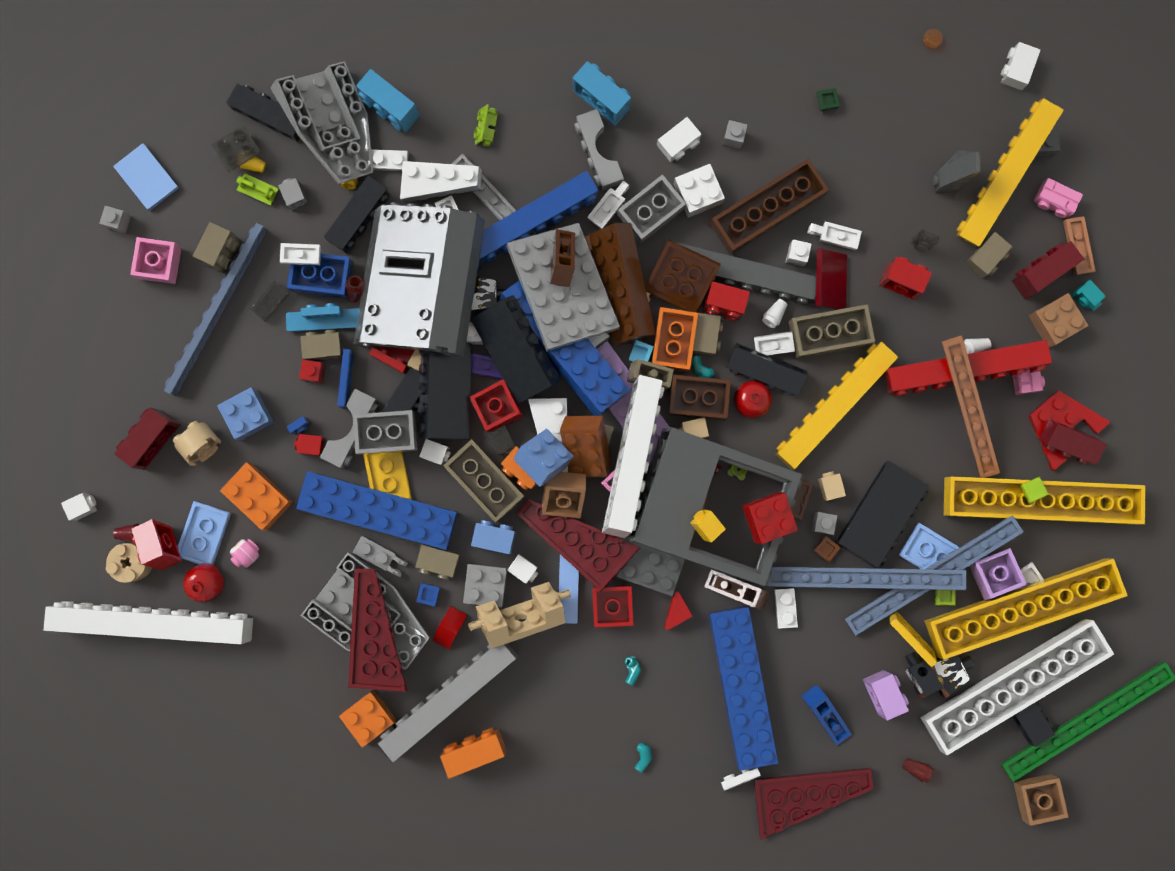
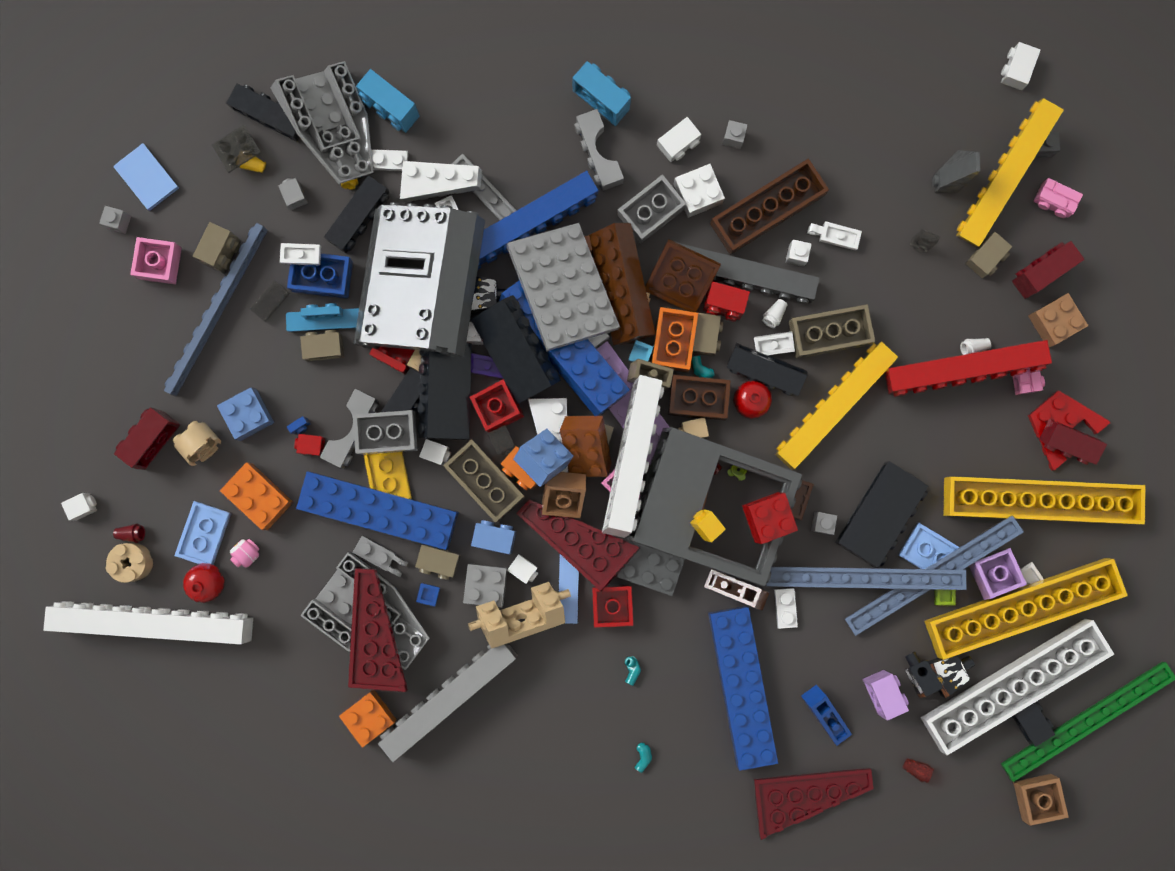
brick [131,519,182,570] -> none
lime hinge [237,173,279,206] -> none
red brick [299,360,326,384] -> none
blue tile [337,349,354,408] -> none
clear red cone [345,276,364,303] -> none
red slope [432,606,468,649] -> none
orange brick [440,727,507,779] -> none
lime hinge [474,104,498,147] -> none
reddish brown slope [550,229,575,287] -> none
white plate [587,181,629,229] -> none
red slope [664,590,693,630] -> none
white plate [721,768,761,791] -> none
dark orange tile [813,535,841,563] -> none
dark red tile [816,248,847,310] -> none
dark green plate [817,88,840,112] -> none
tan brick [818,471,846,501] -> none
red brick [879,257,932,300] -> none
yellow tile [889,611,937,667] -> none
clear orange plate [923,29,942,48] -> none
nougat plate [942,336,1000,478] -> none
lime tile [1020,477,1048,503] -> none
nougat plate [1063,216,1096,276] -> none
teal brick [1070,280,1106,311] -> none

